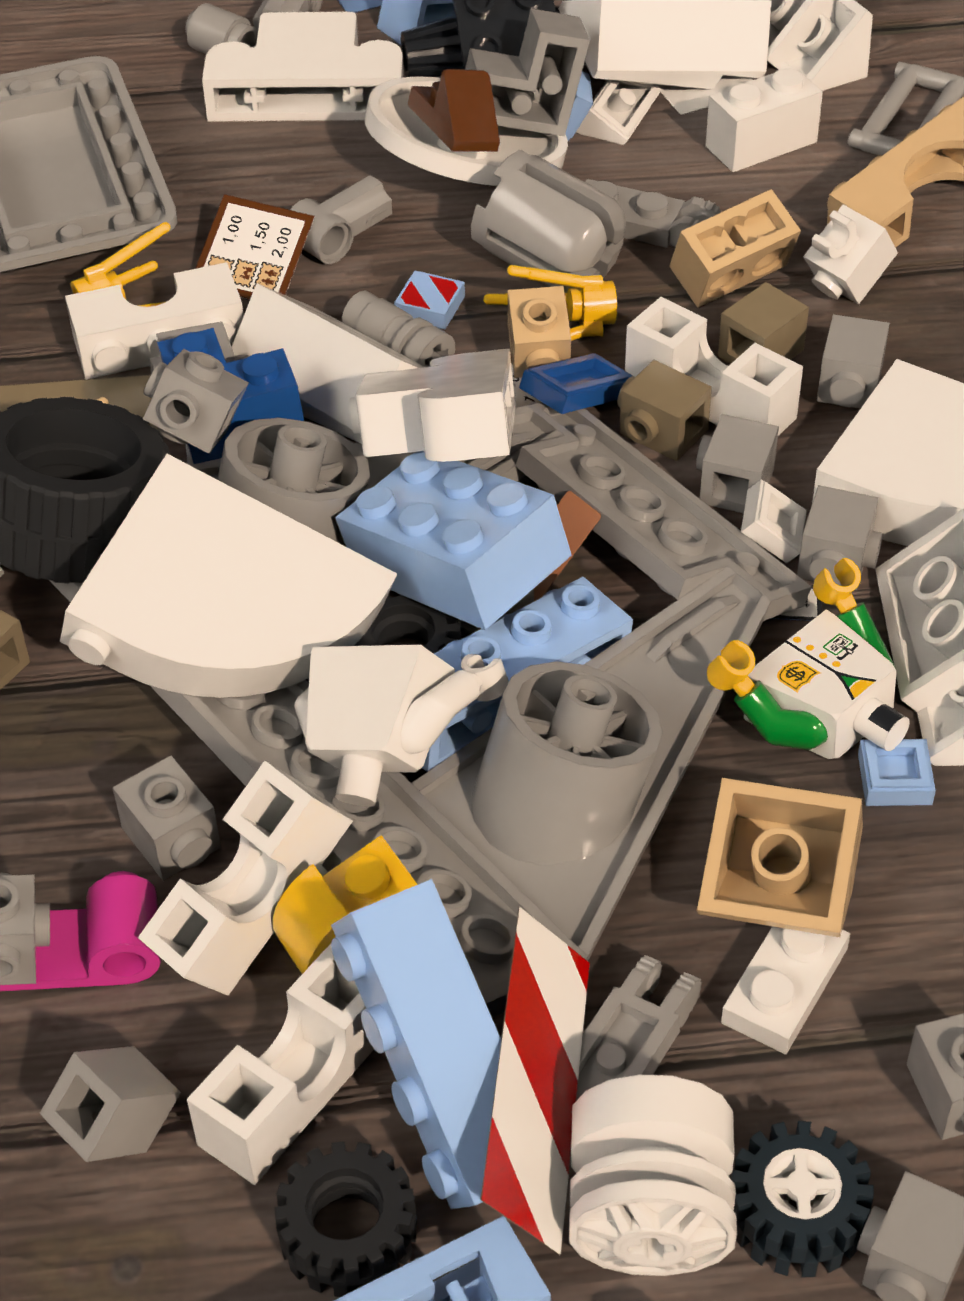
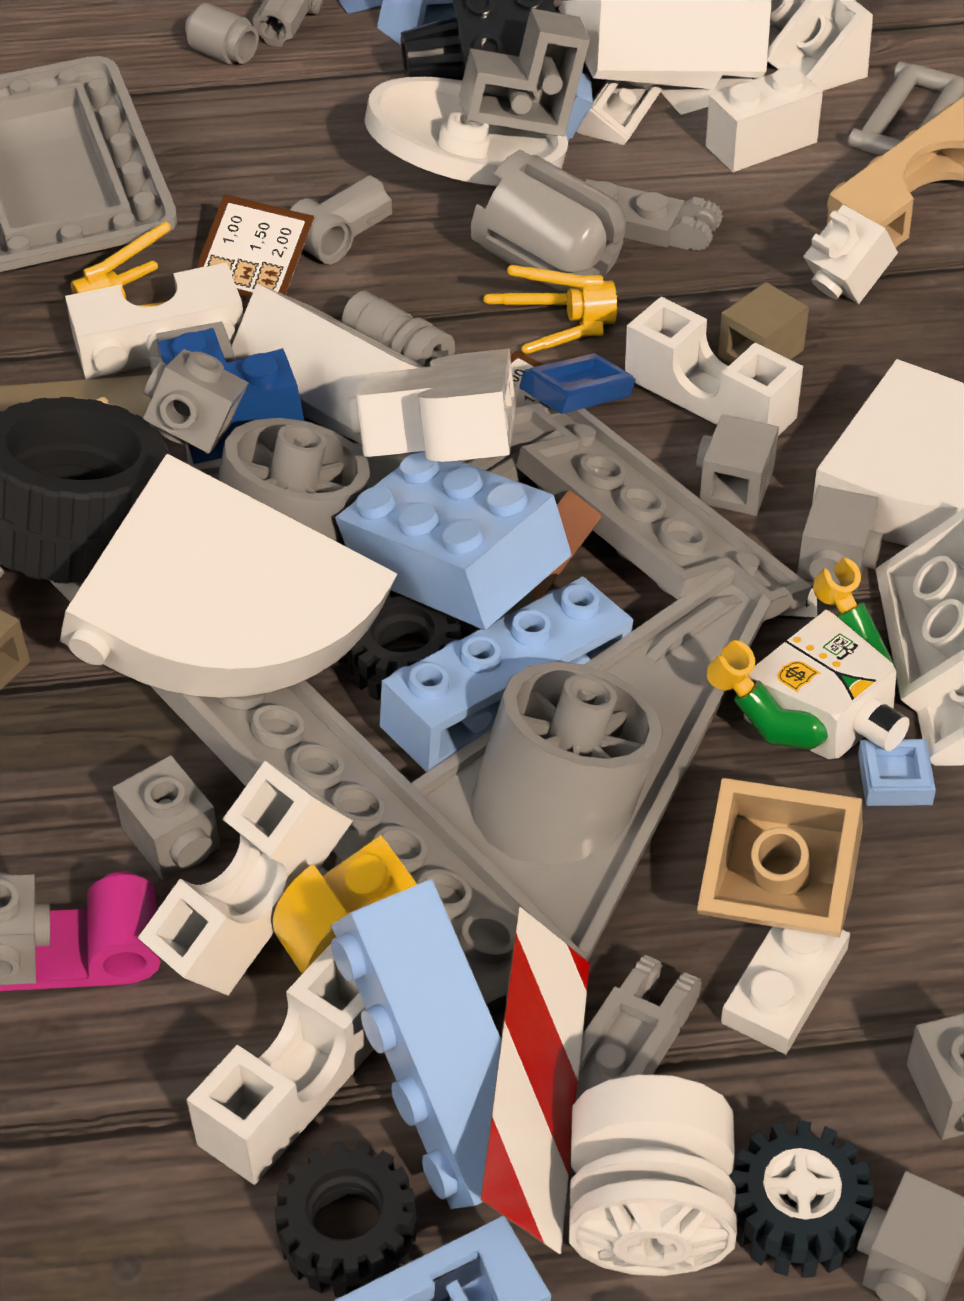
light grey brick [39,1046,181,1162] -> none
white brick [202,12,404,122] -> none
white torso [294,645,509,807] -> none
light blue tile [394,270,465,329] -> none
reddish brown slope [407,69,500,152] -> none
tan brick [507,286,571,378] -> none
dark tan brick [617,360,712,461] -> none
tan brick [669,189,801,308] -> none
white tile [741,479,806,563] -> none
light grey brick [817,314,890,408] -> none

